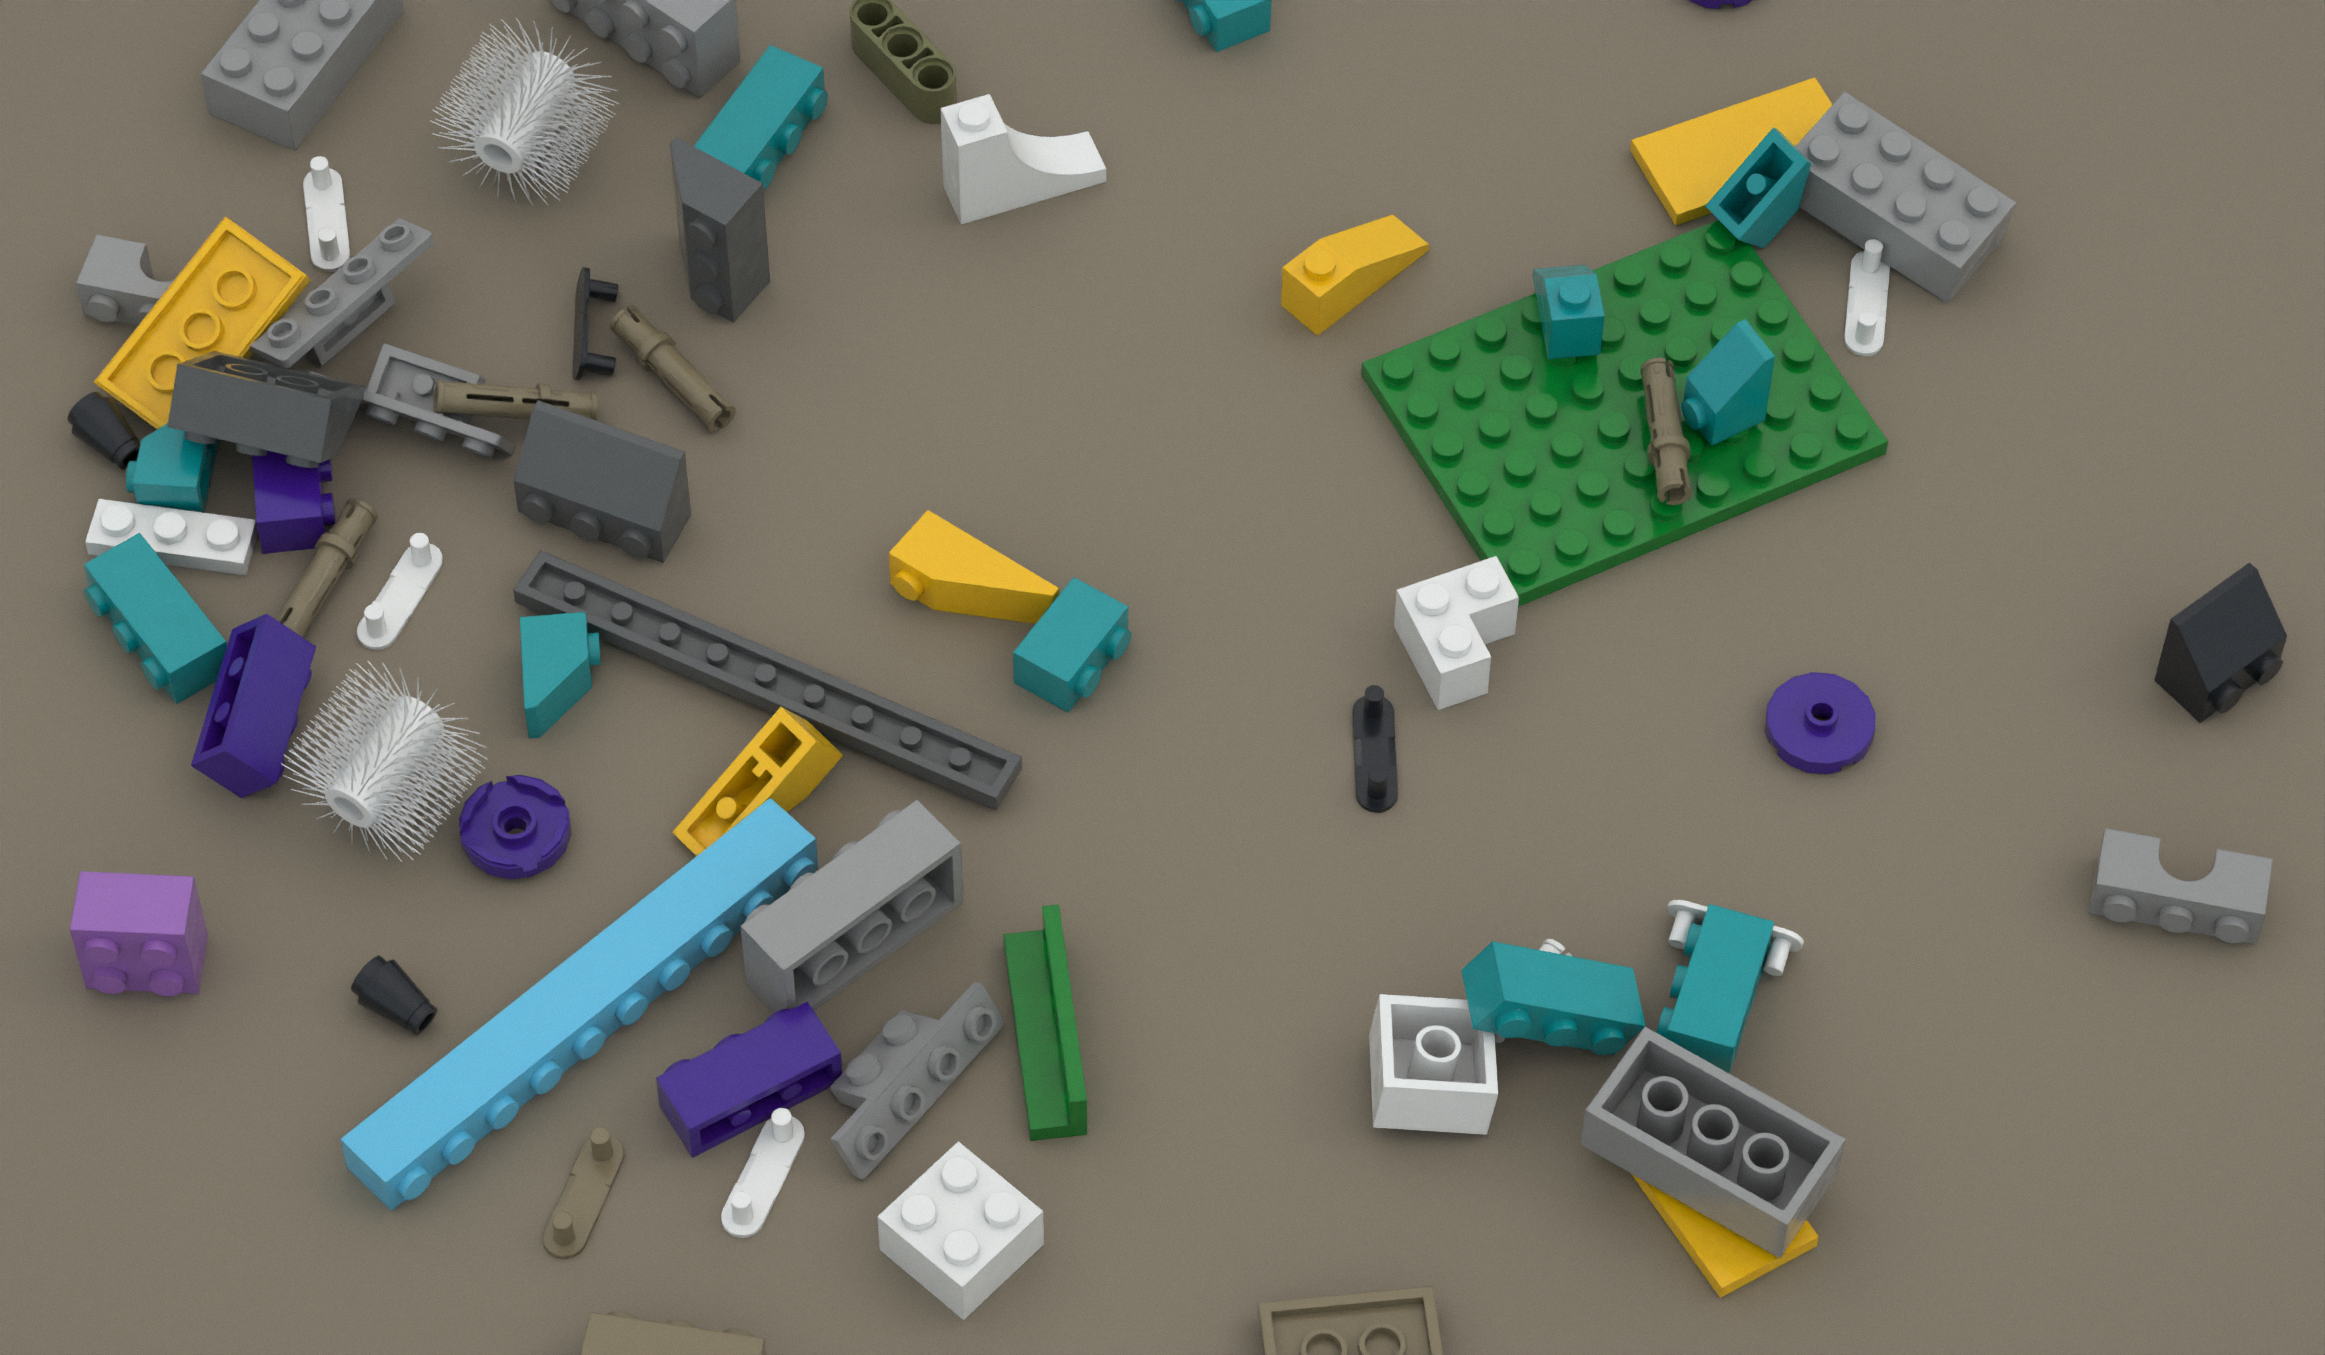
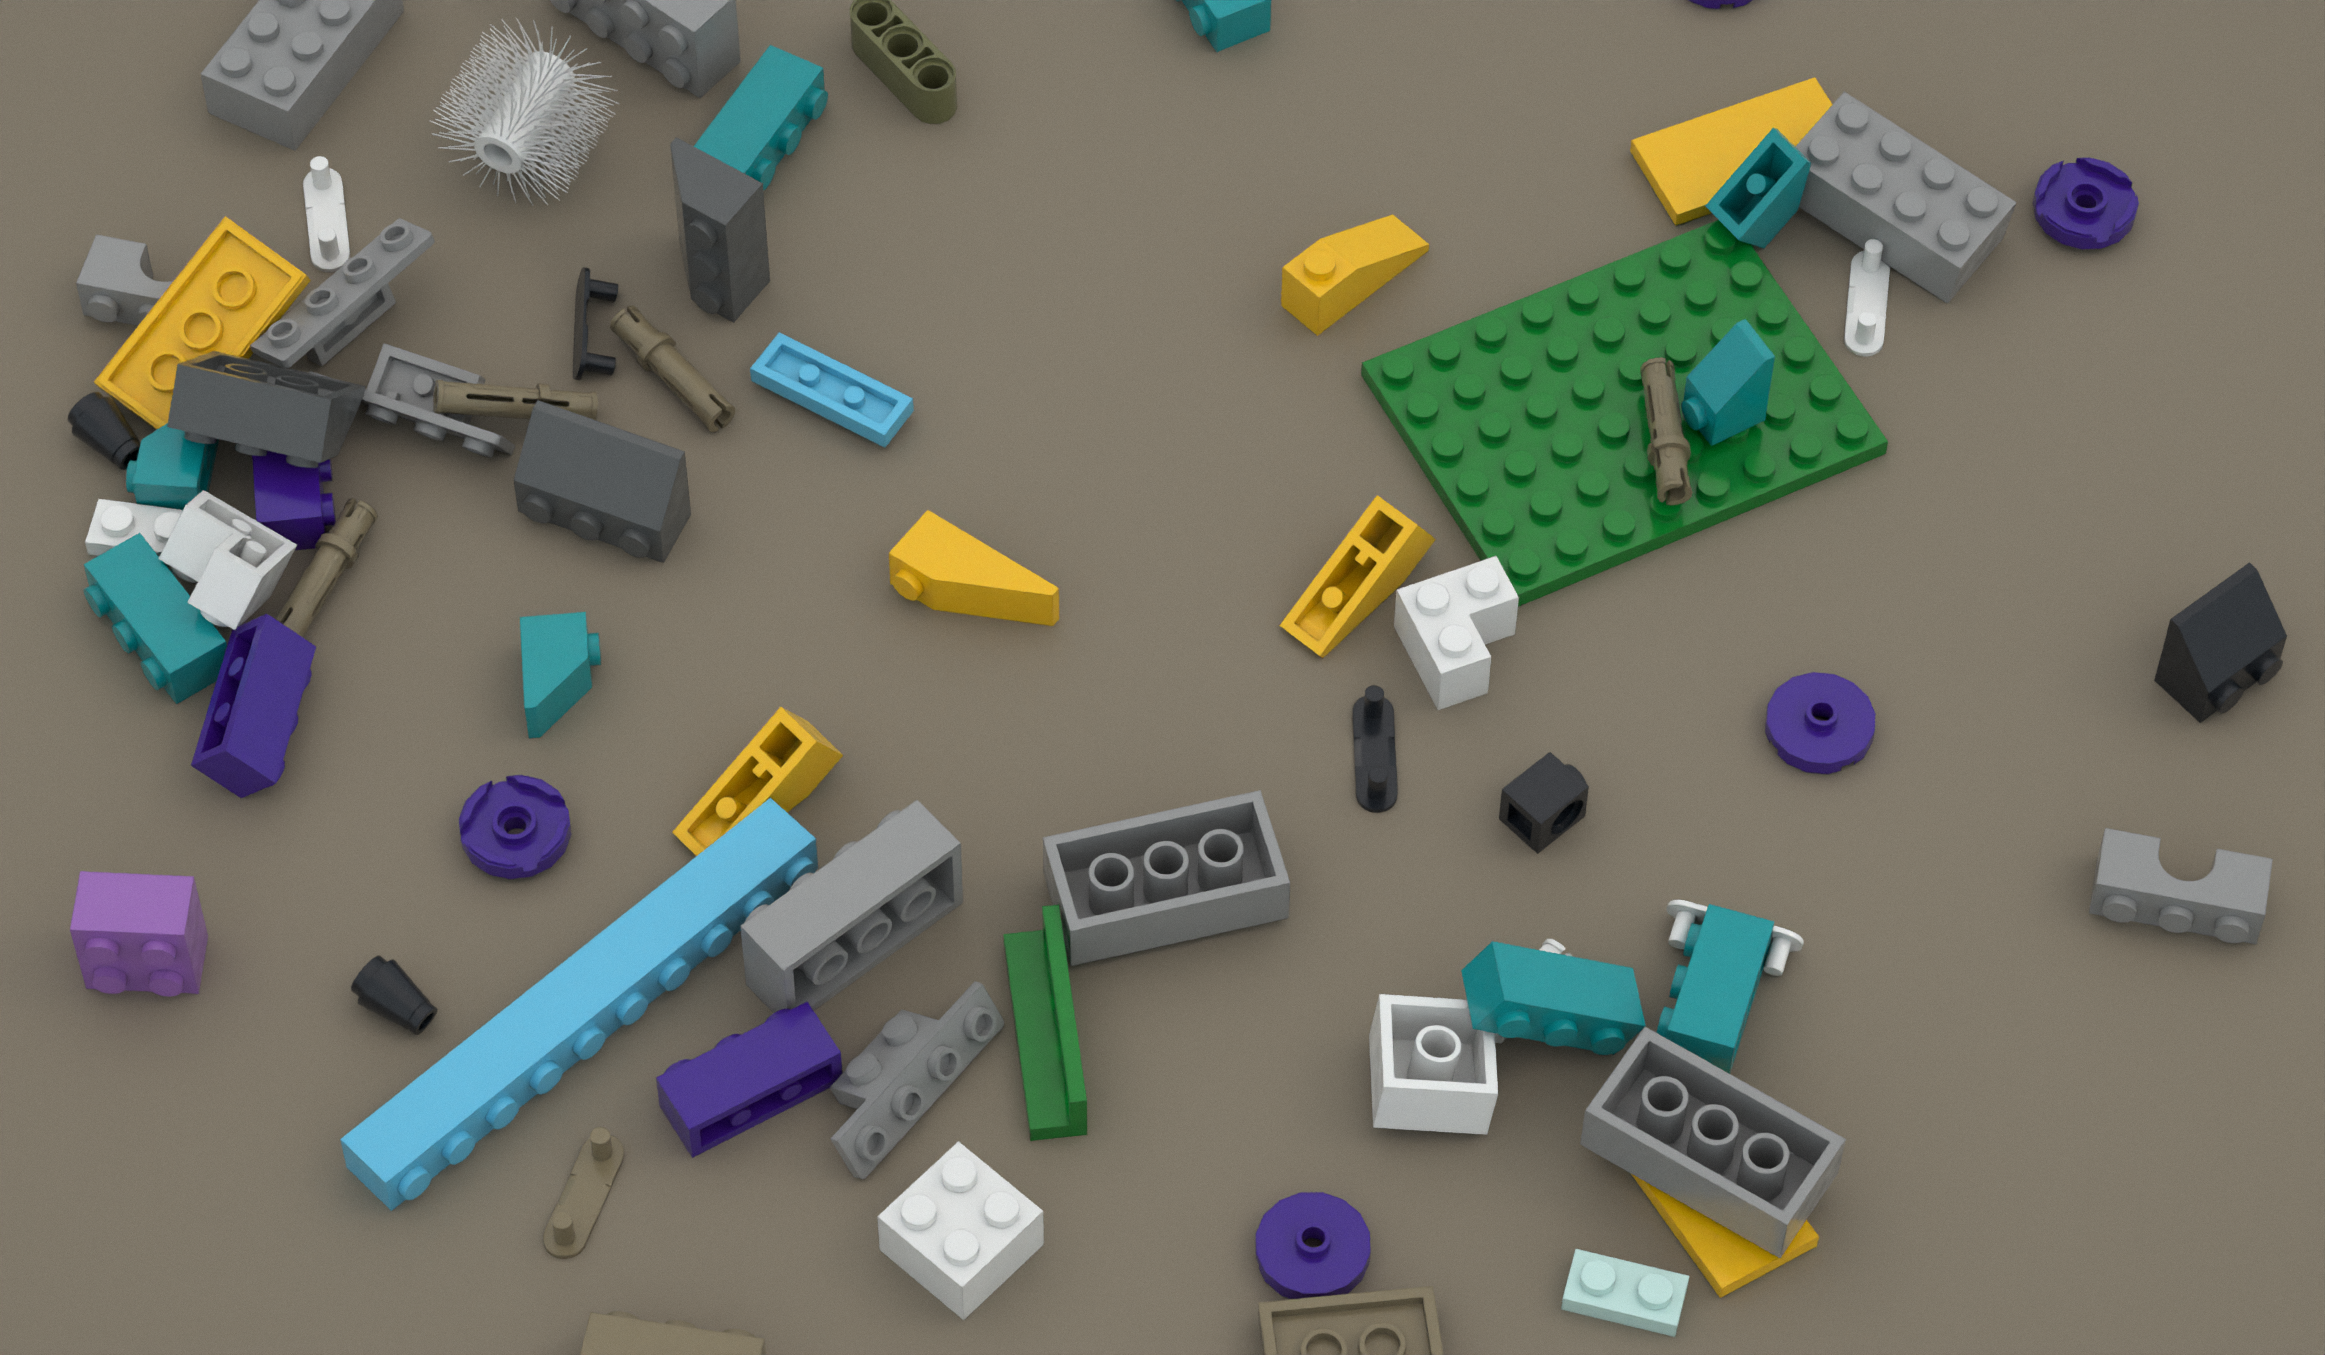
white piece [281,661,488,862] -> none
white piece [357,533,443,650] -> none
dark grey plate [513,550,1022,810] -> none
white piece [721,1108,805,1238] -> none
white arch [940,94,1106,225] -> none
teal brick [1013,577,1132,713] -> none
teal slope [1532,265,1605,359] -> none
none -> white brick [158,490,297,630]
none -> medium azure plate [750,332,914,448]
none -> light grey brick [1043,790,1290,966]
none -> dark purple plate [1255,1192,1371,1299]
none -> yellow slope [1279,495,1436,658]
none -> black brick [1499,752,1589,854]
none -> light aqua plate [1561,1249,1690,1337]
none -> dark purple plate [2033,157,2139,249]

